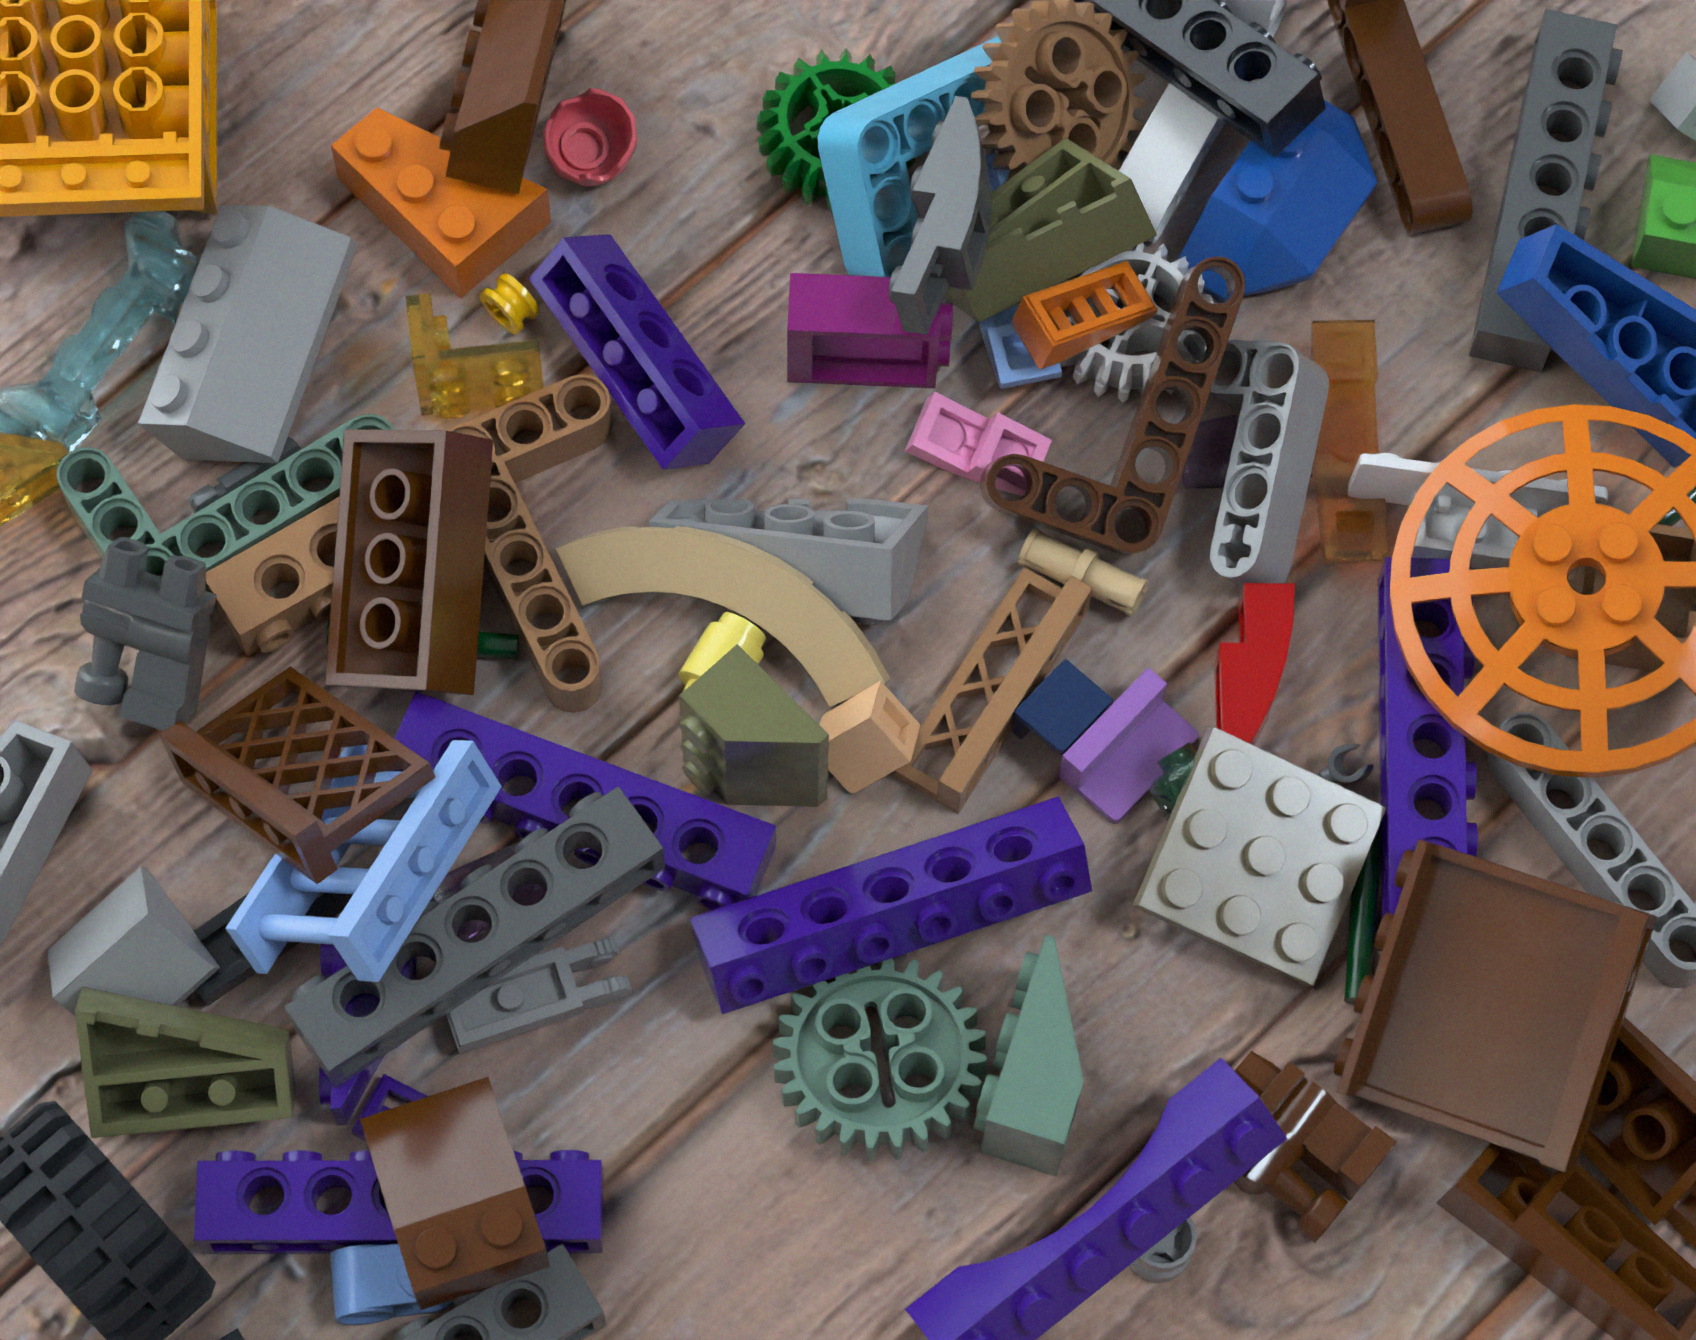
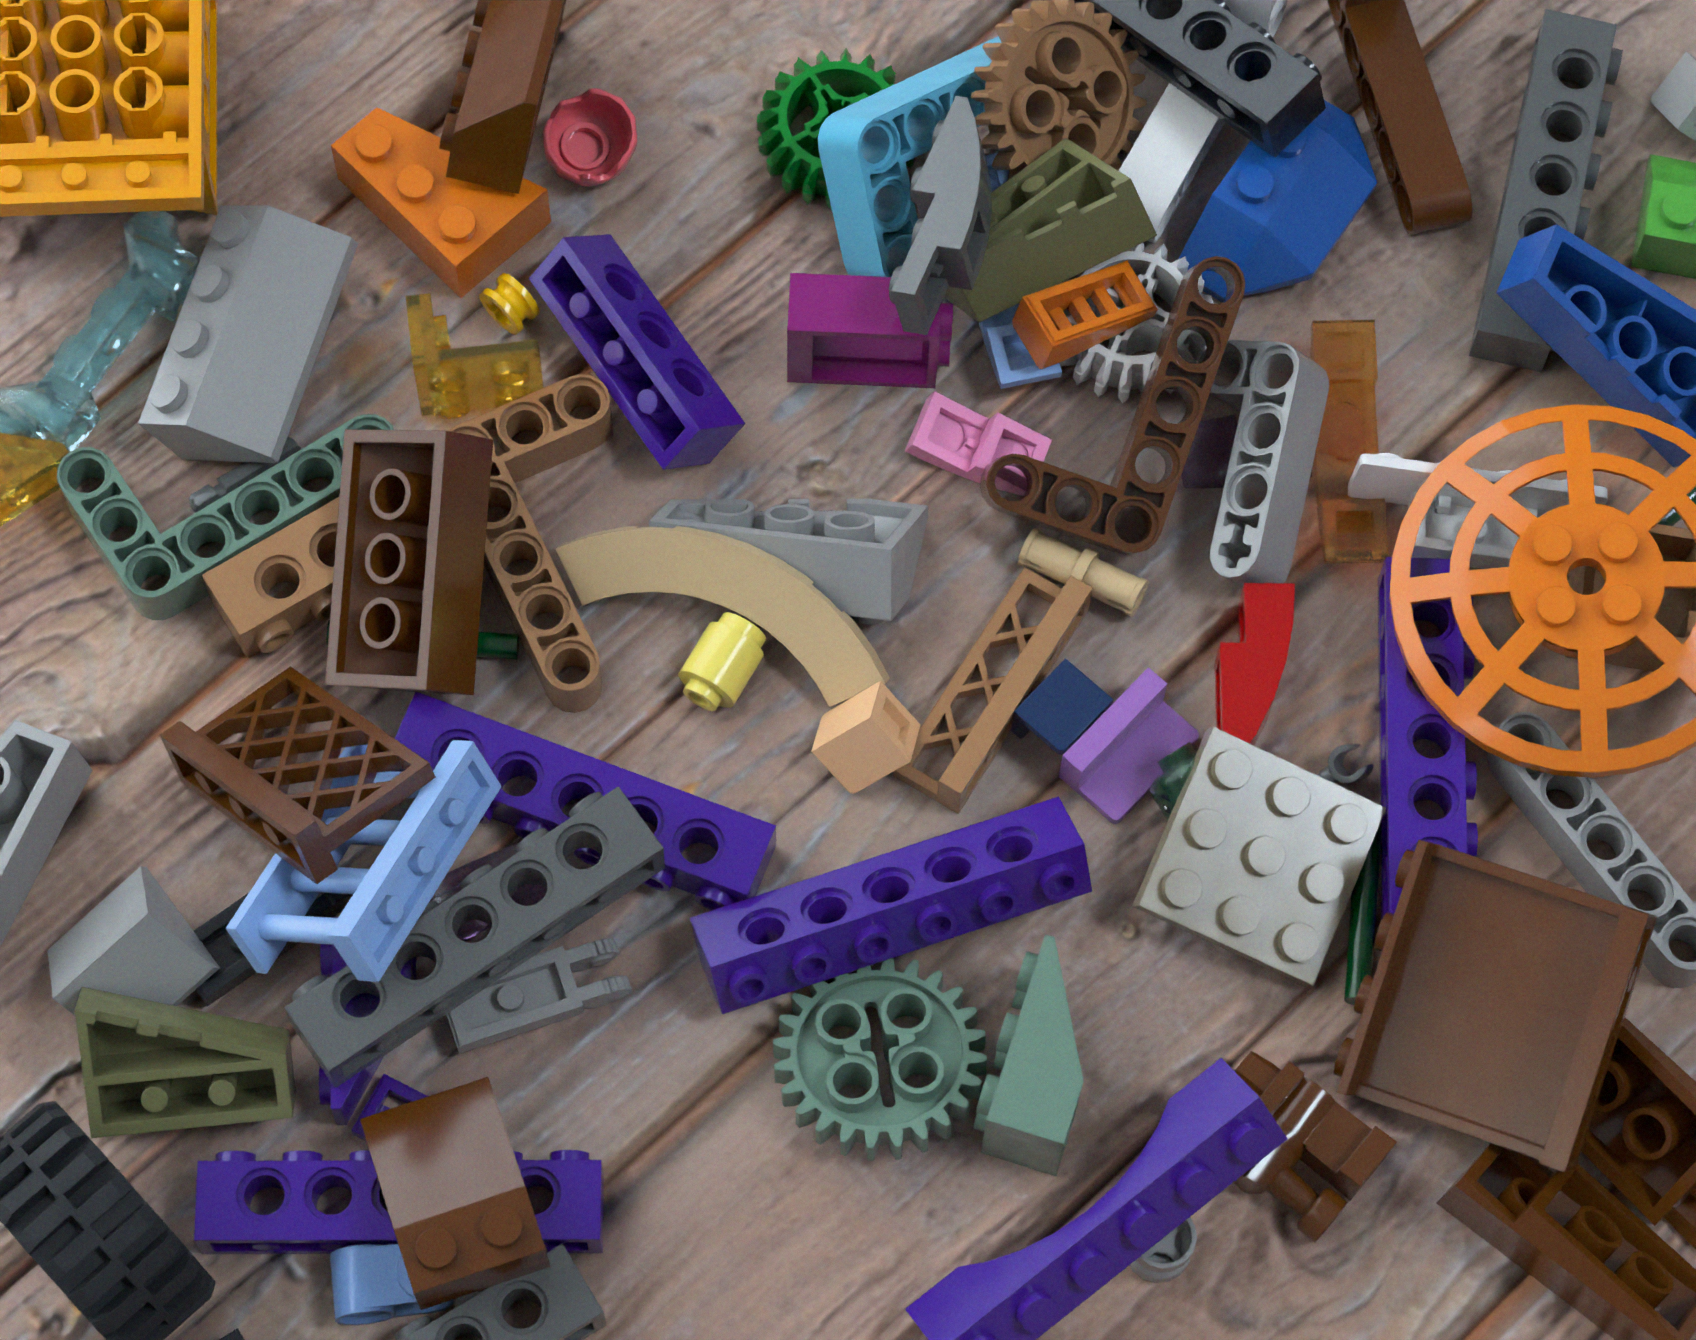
dark grey hips [74,537,217,731] -> none
olive slope [679,644,829,807] -> none

